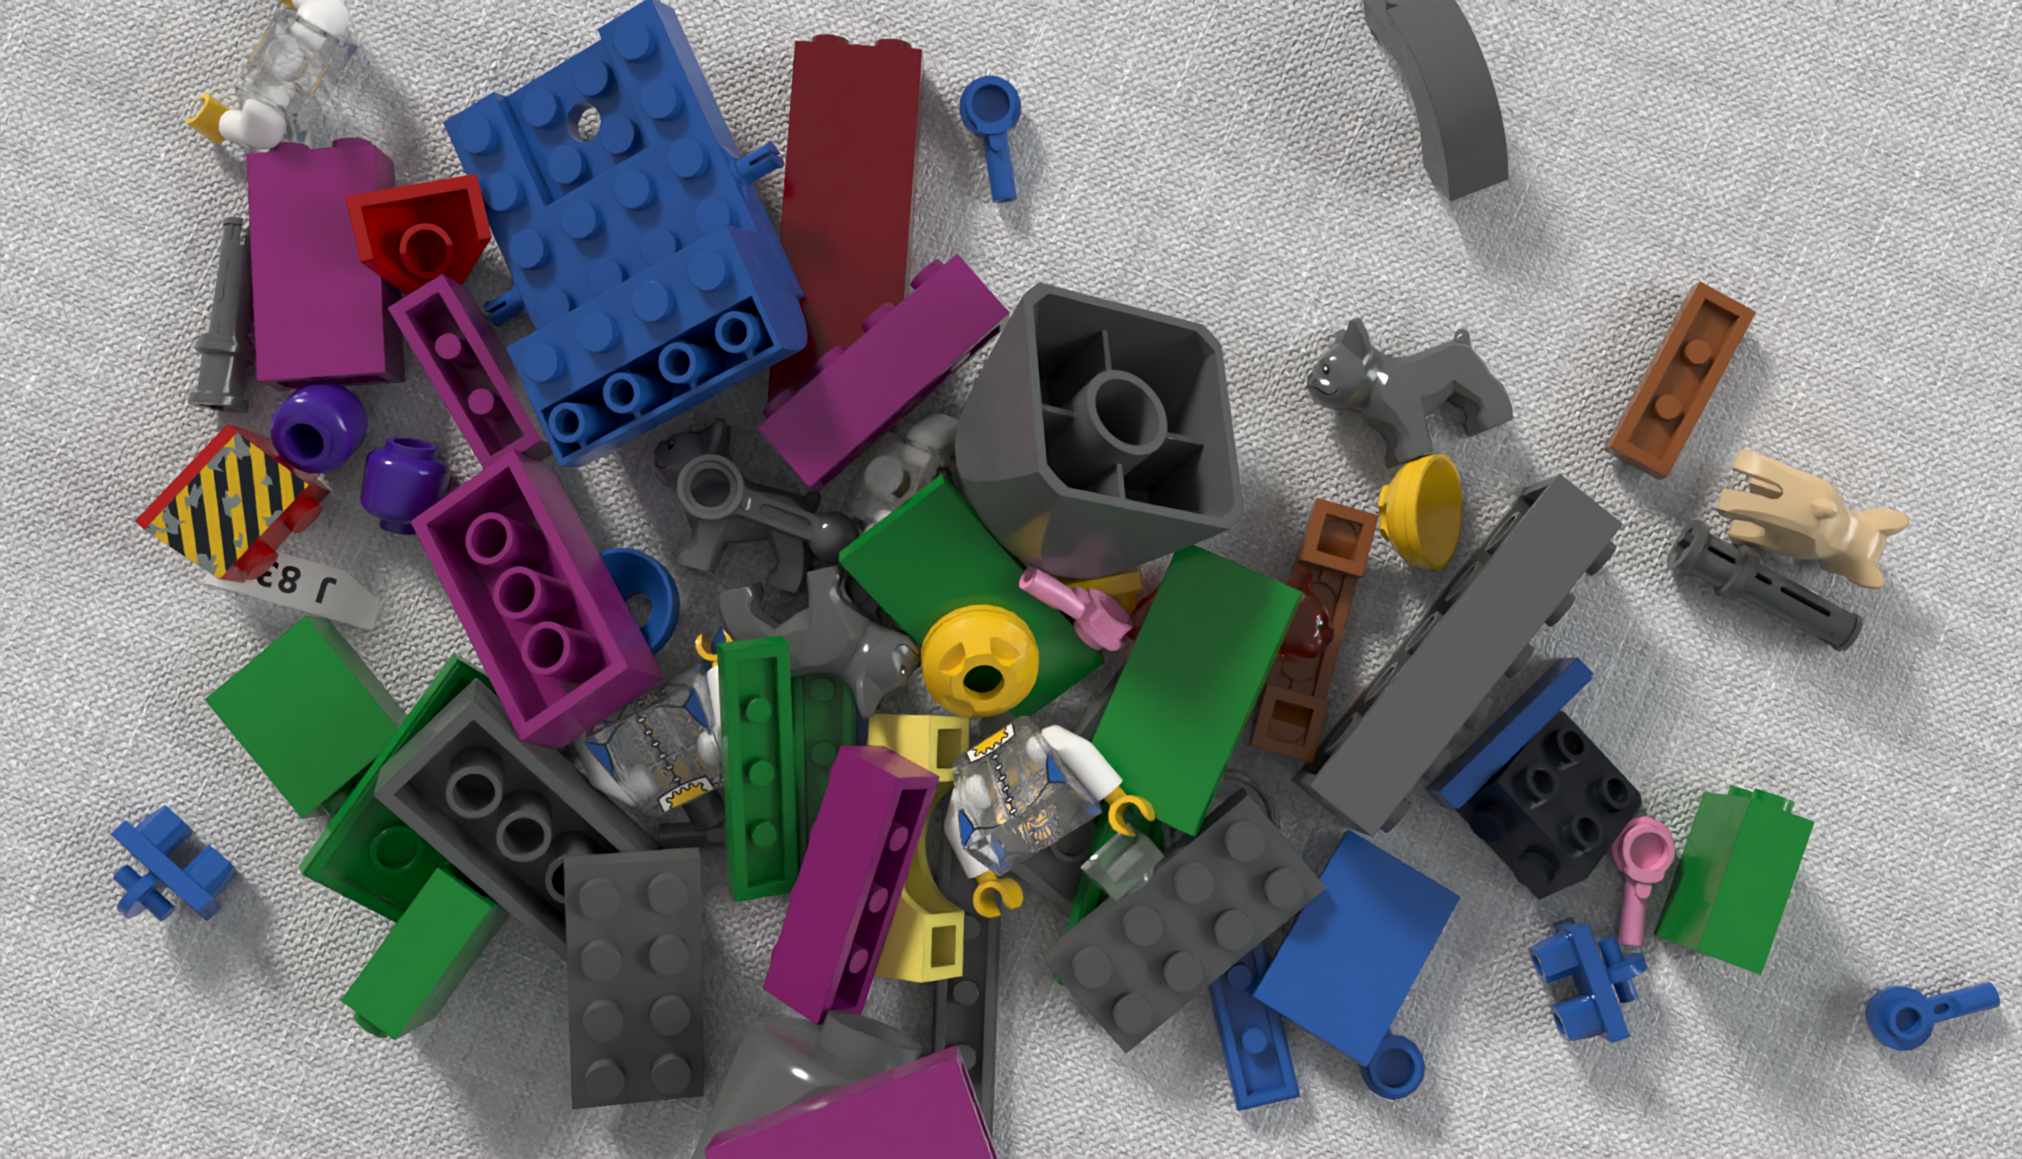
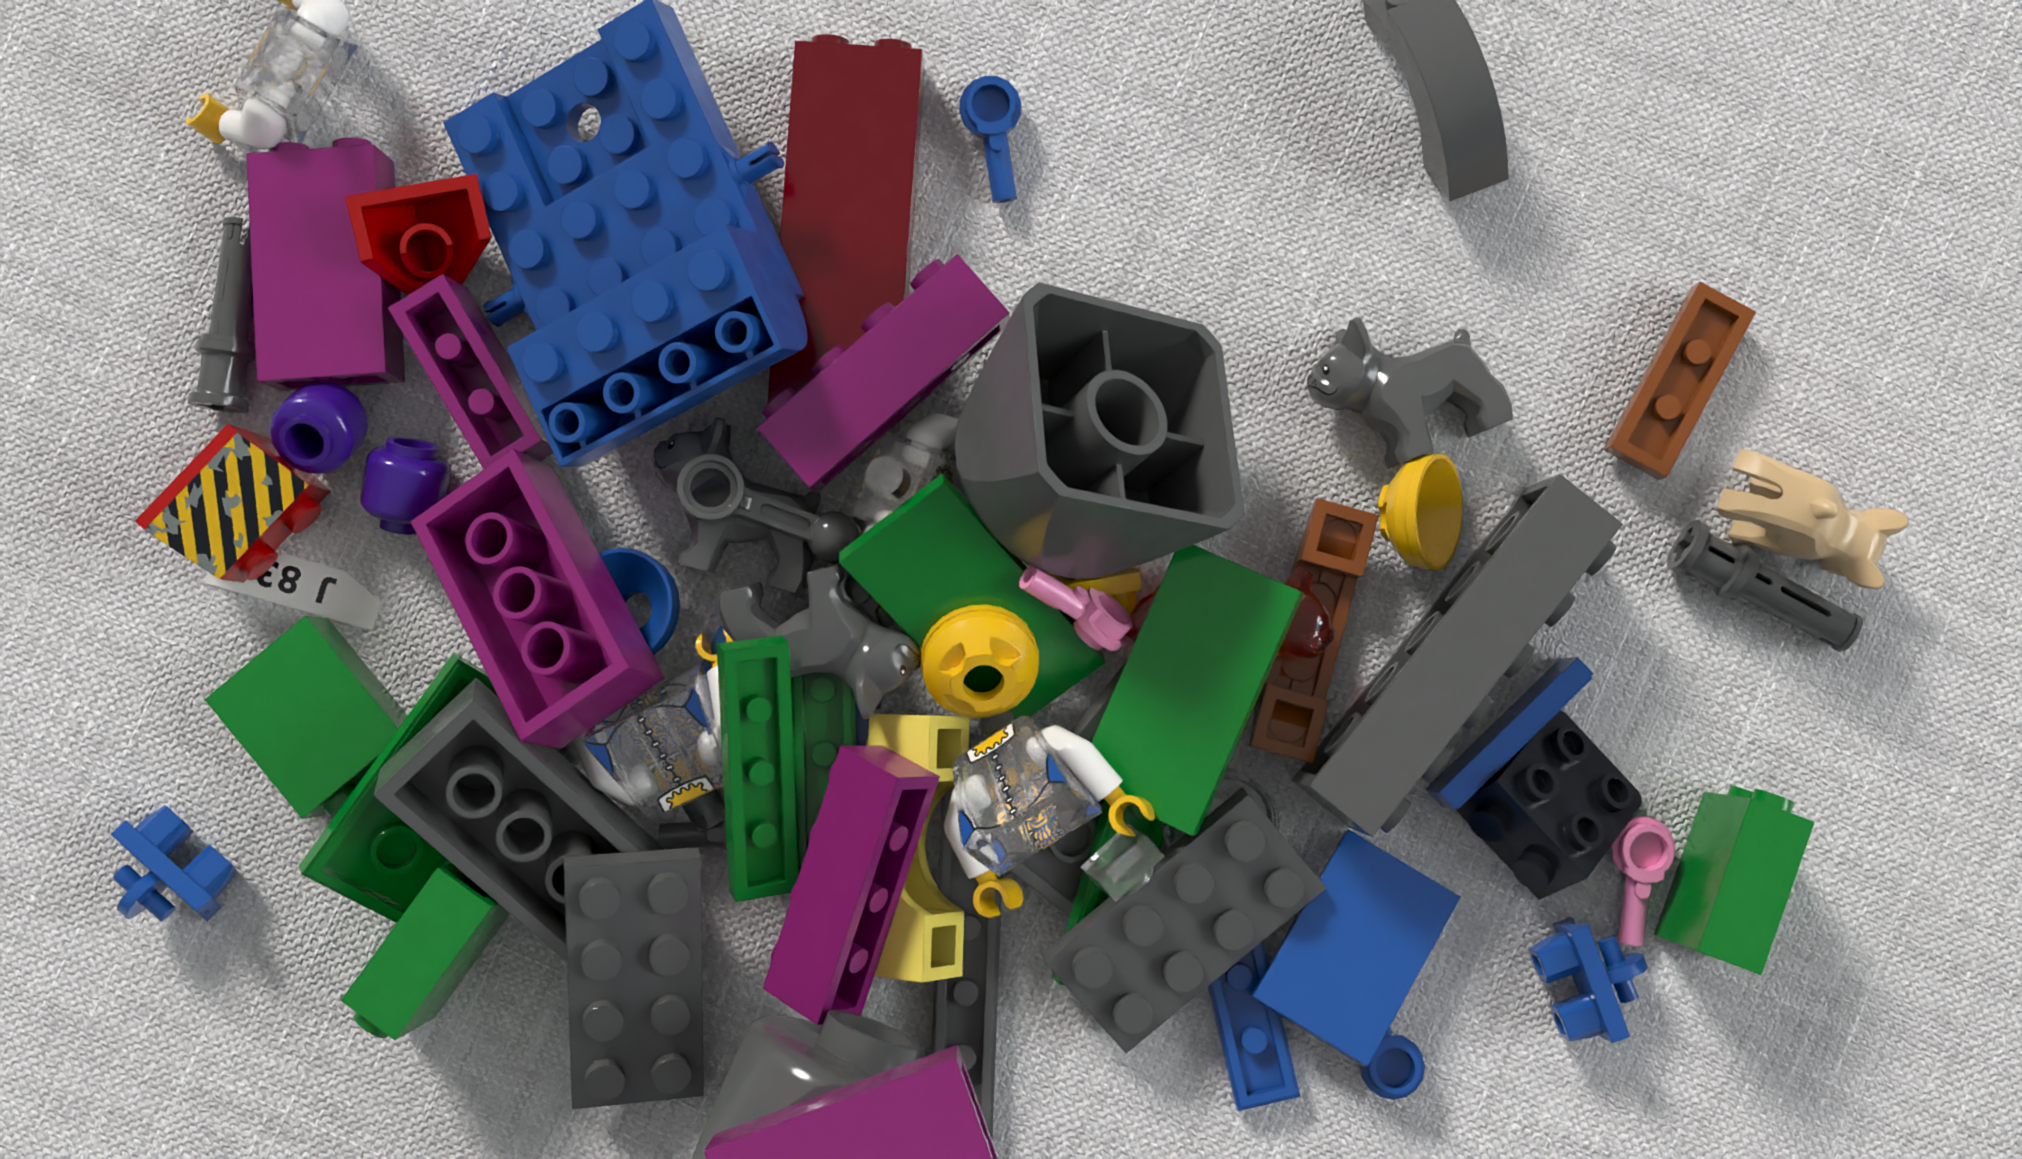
blue plate [1866,982,2000,1051] -> none

